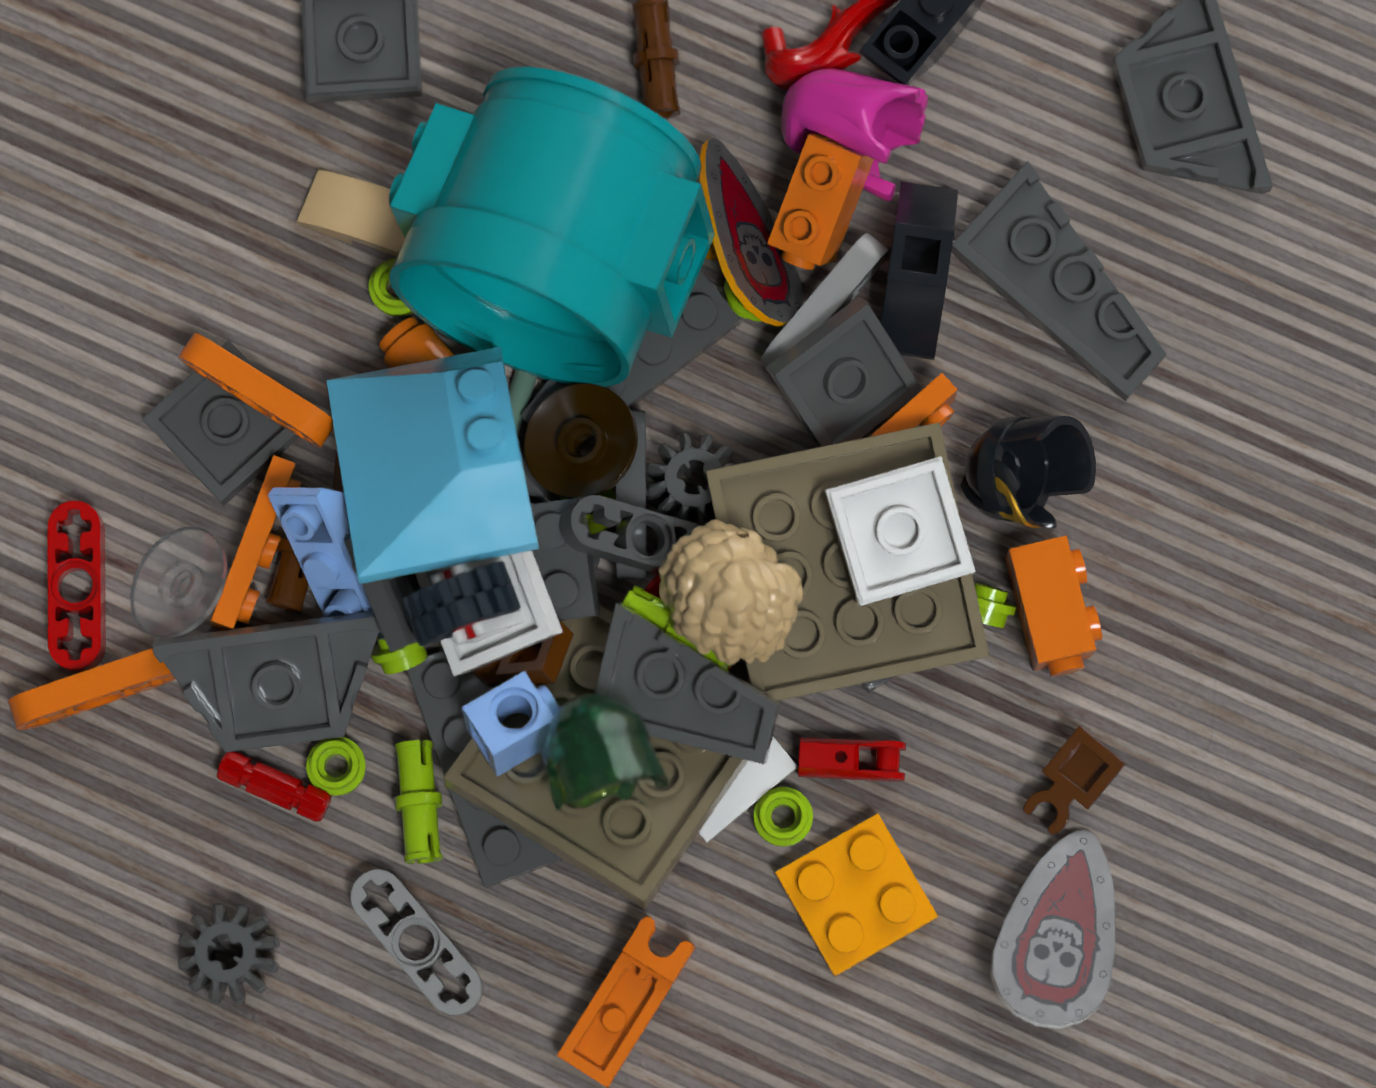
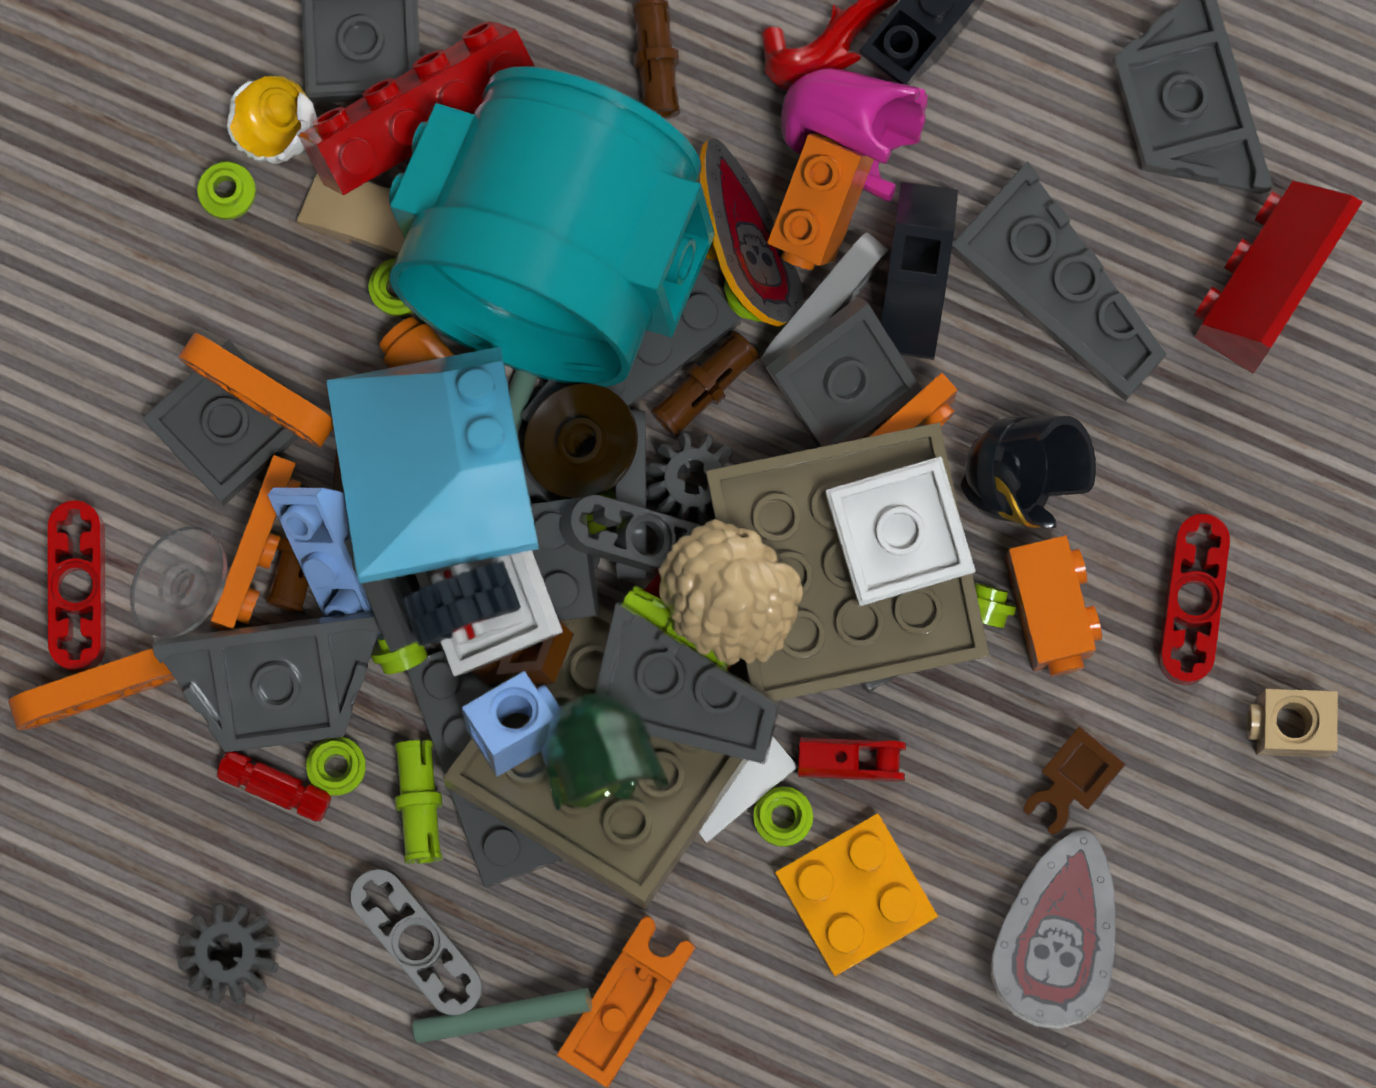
none -> lime plate [197,162,256,220]
none -> yellow hair [227,76,317,164]
none -> red brick [298,21,535,196]
none -> sand green bar [413,988,592,1044]
none -> reddish brown pin [651,331,760,438]
none -> red beam [1158,513,1230,686]
none -> red slope [1194,180,1363,374]
none -> tan brick [1247,689,1338,758]

